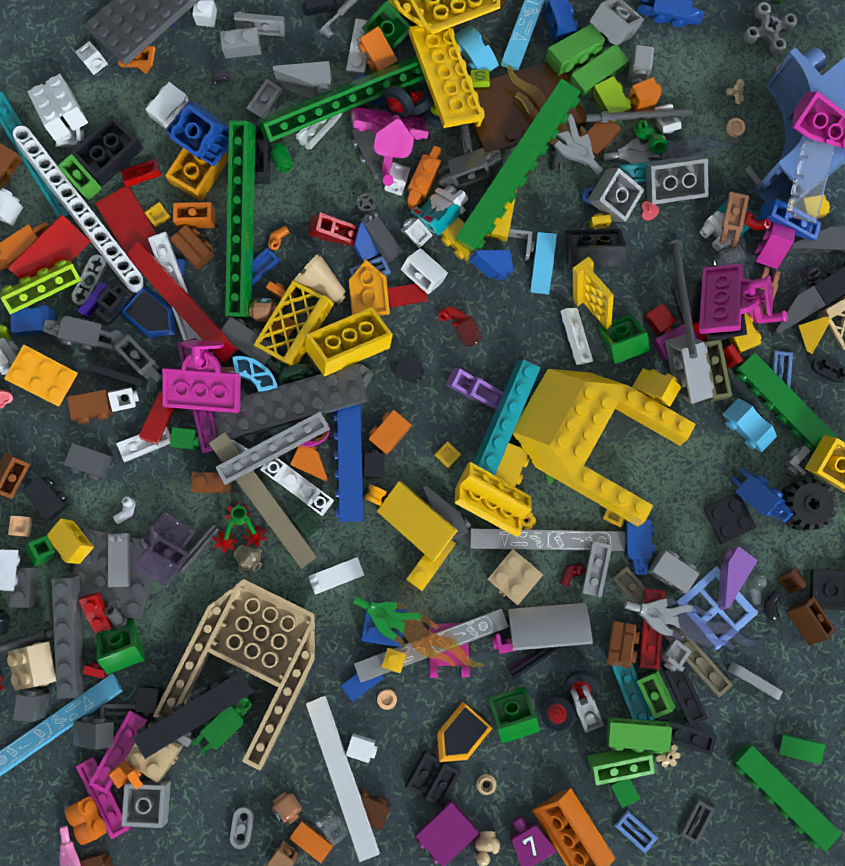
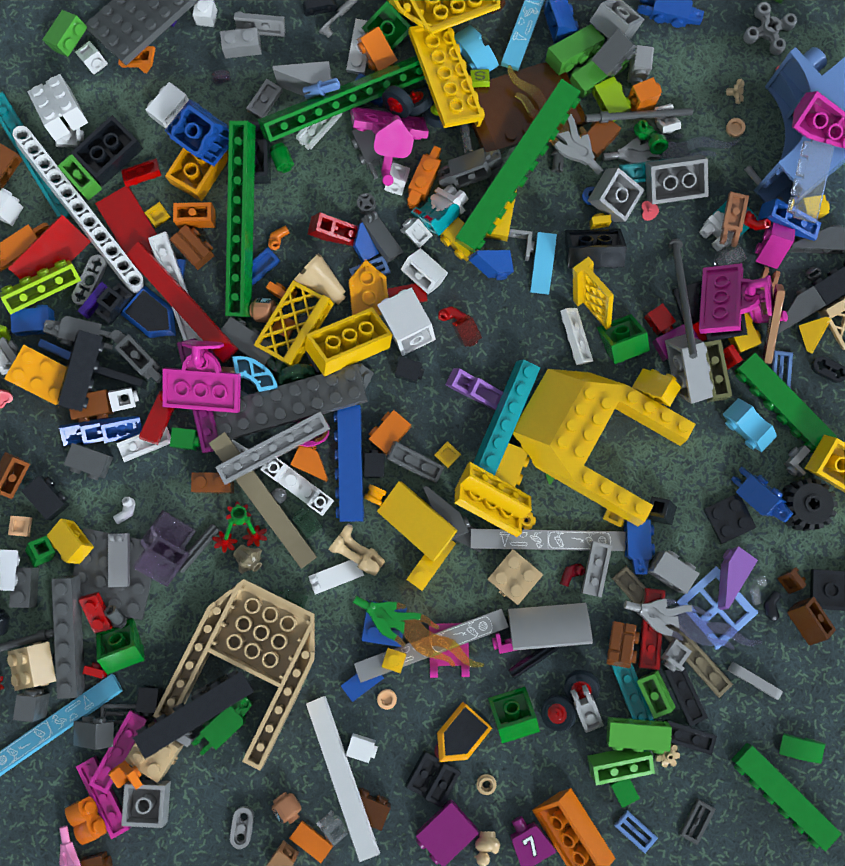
none -> blue tile [38,339,71,360]
none -> bright green brick [42,10,87,57]
none -> black brick [56,330,104,412]
none -> blue slope [59,416,142,446]
none -> dark grey hinge [270,488,287,505]
none -> medium blue axle [303,78,340,99]
none -> tan piece [328,523,385,576]
none -> white slope [377,287,436,356]
none -> dark grey tile [385,441,445,484]
none -> dark grey brick [591,29,637,76]
none -> black brick [648,496,677,525]
none -> medium nougat tile [763,284,785,364]

